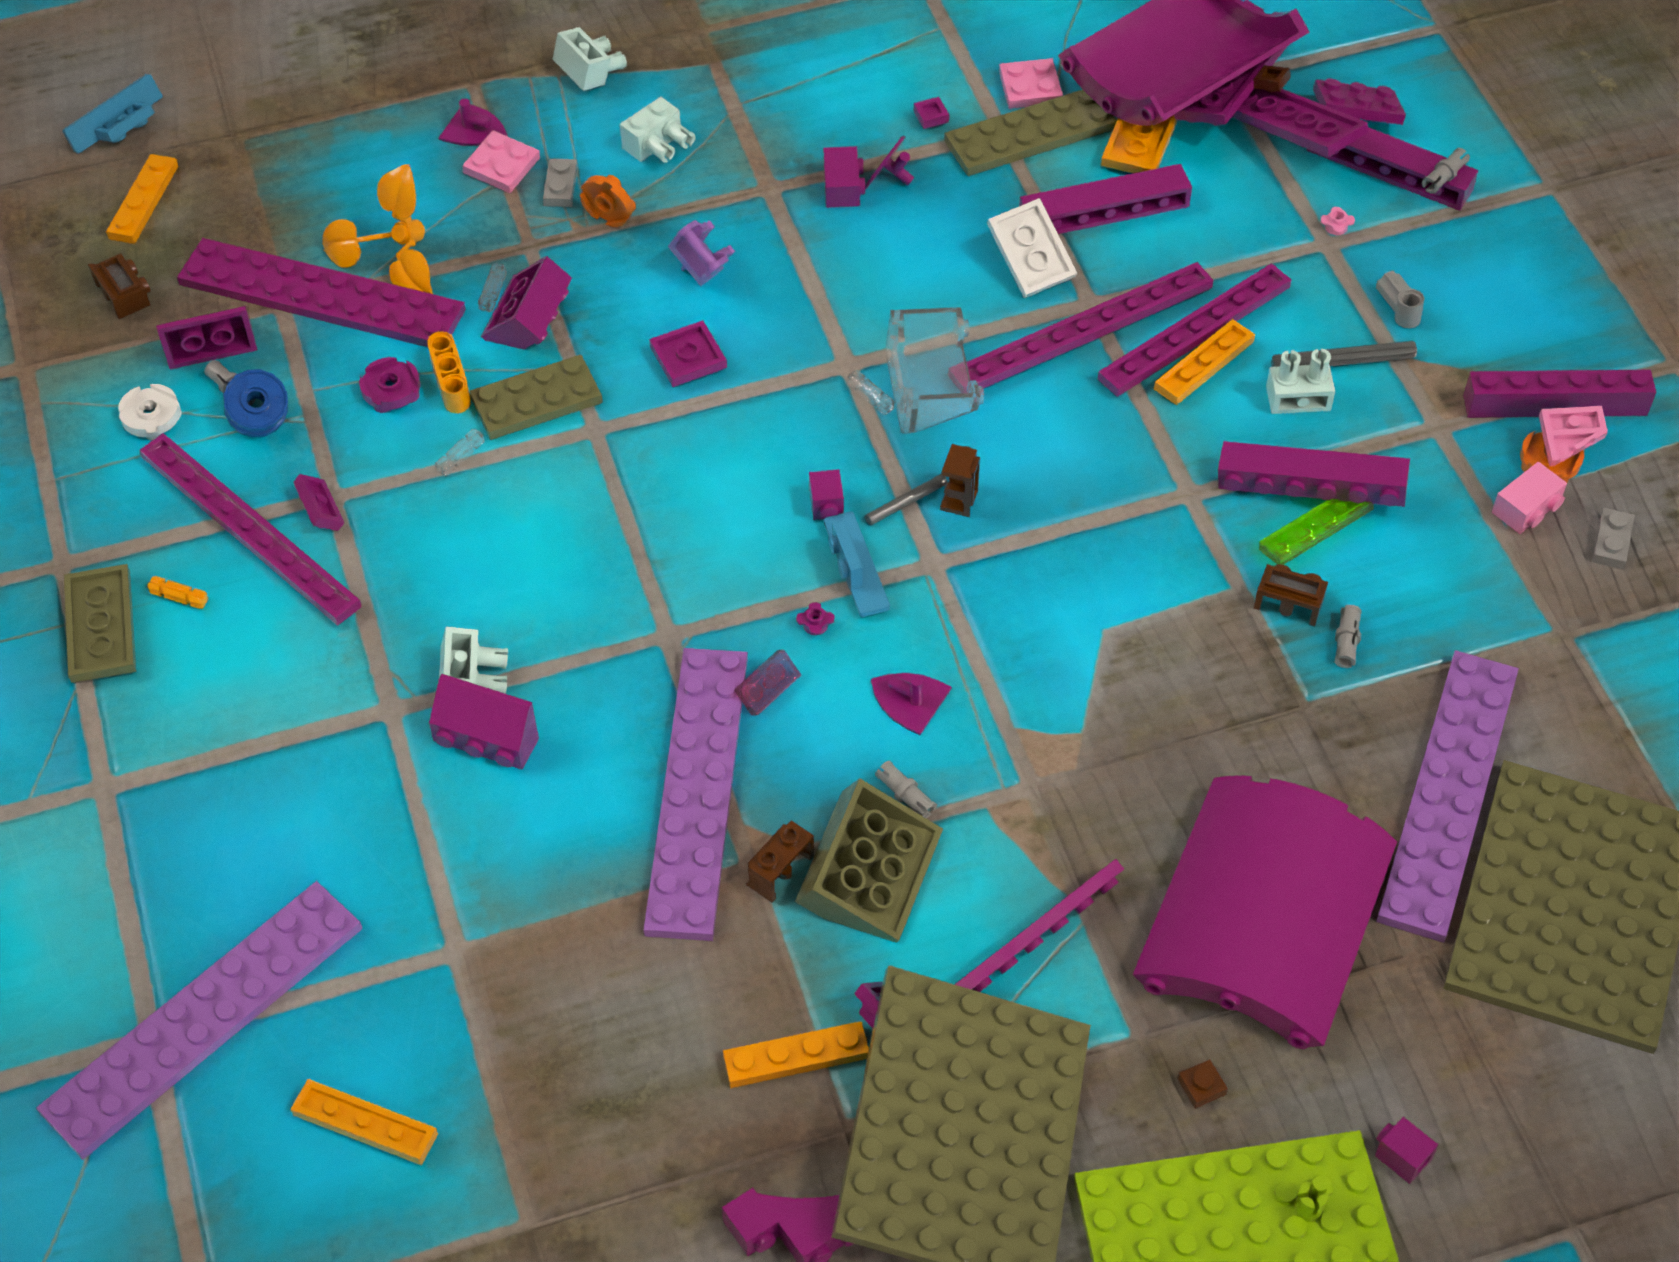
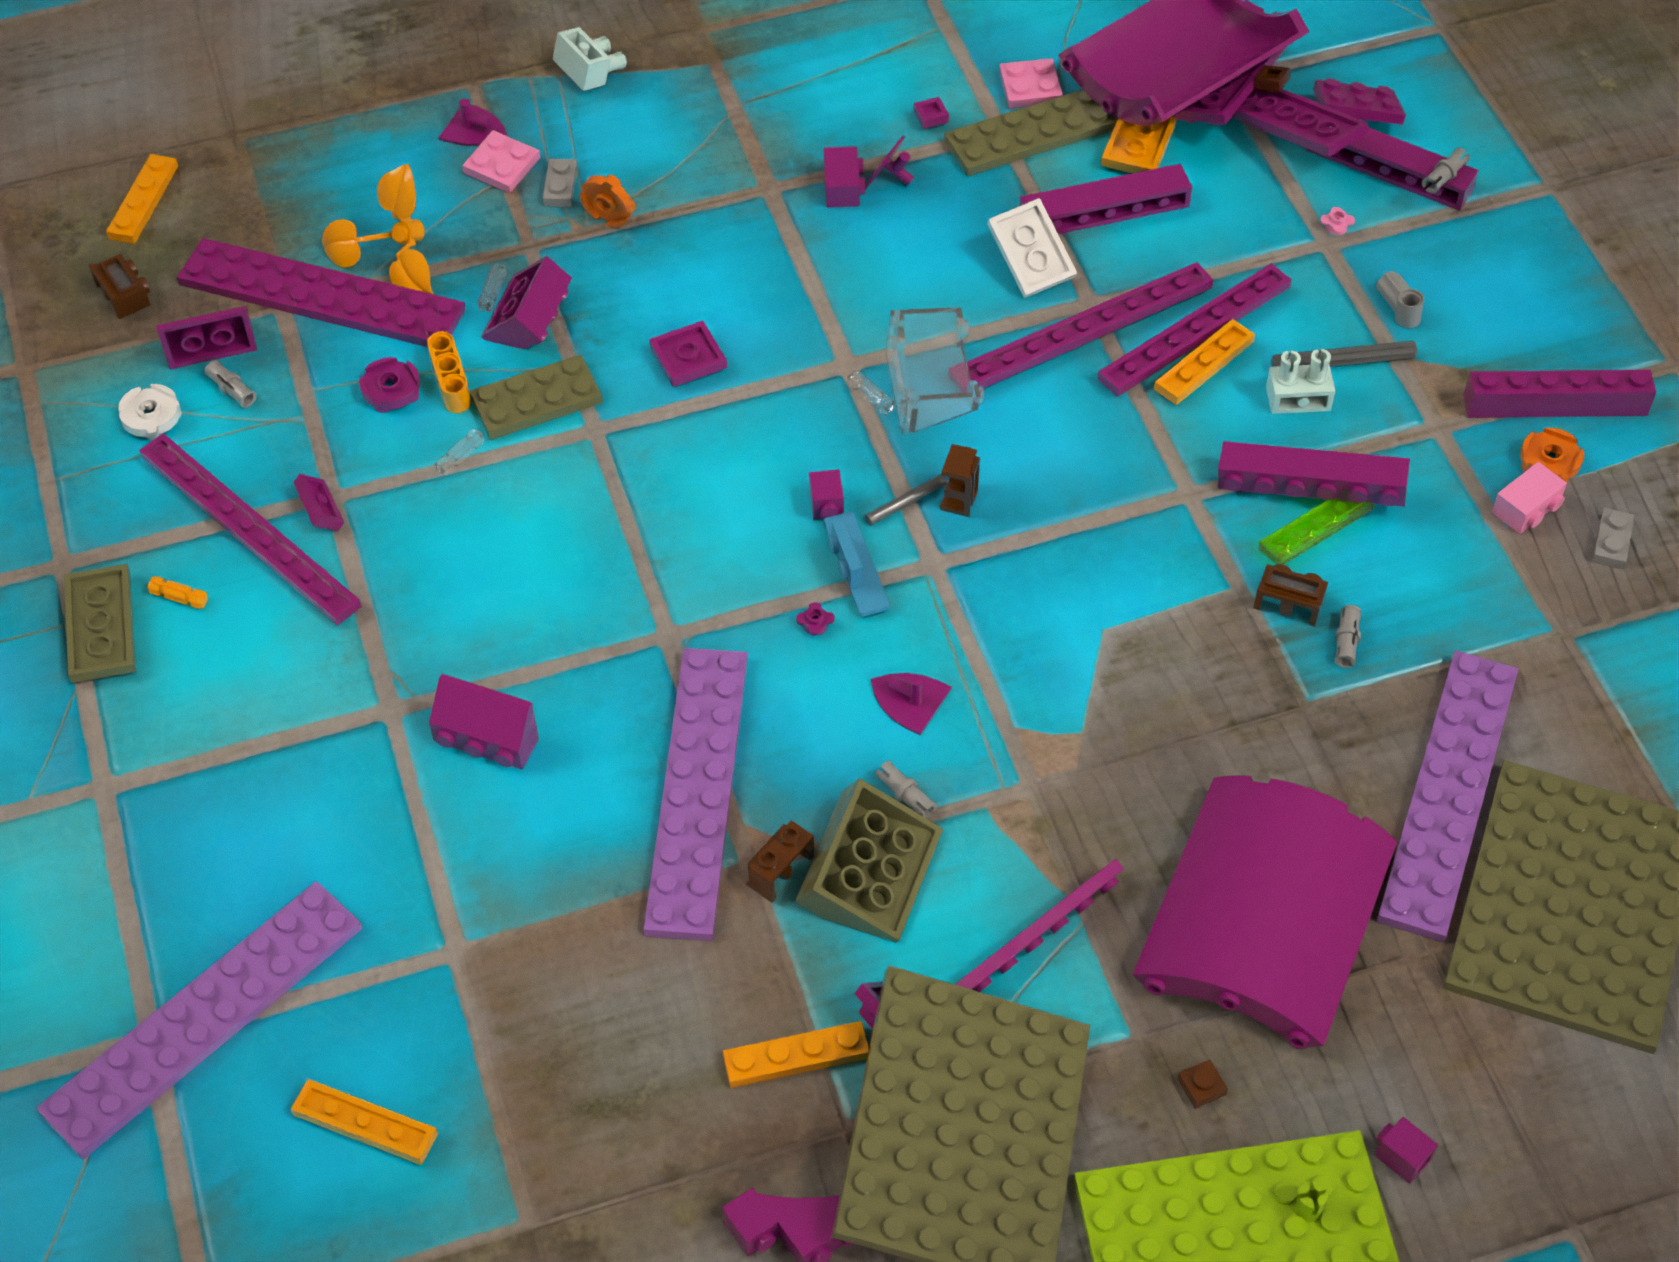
dark azure bracket [62,74,162,153] -> none
blue wheel [223,369,288,437] -> none
light aqua brick [439,627,508,694] -> none
light aqua brick [620,97,695,163] -> none
medium lavender piece [668,220,735,286] -> none
clear pink plate [734,650,801,716] -> none
bright pink wing [1539,406,1608,466] -> none

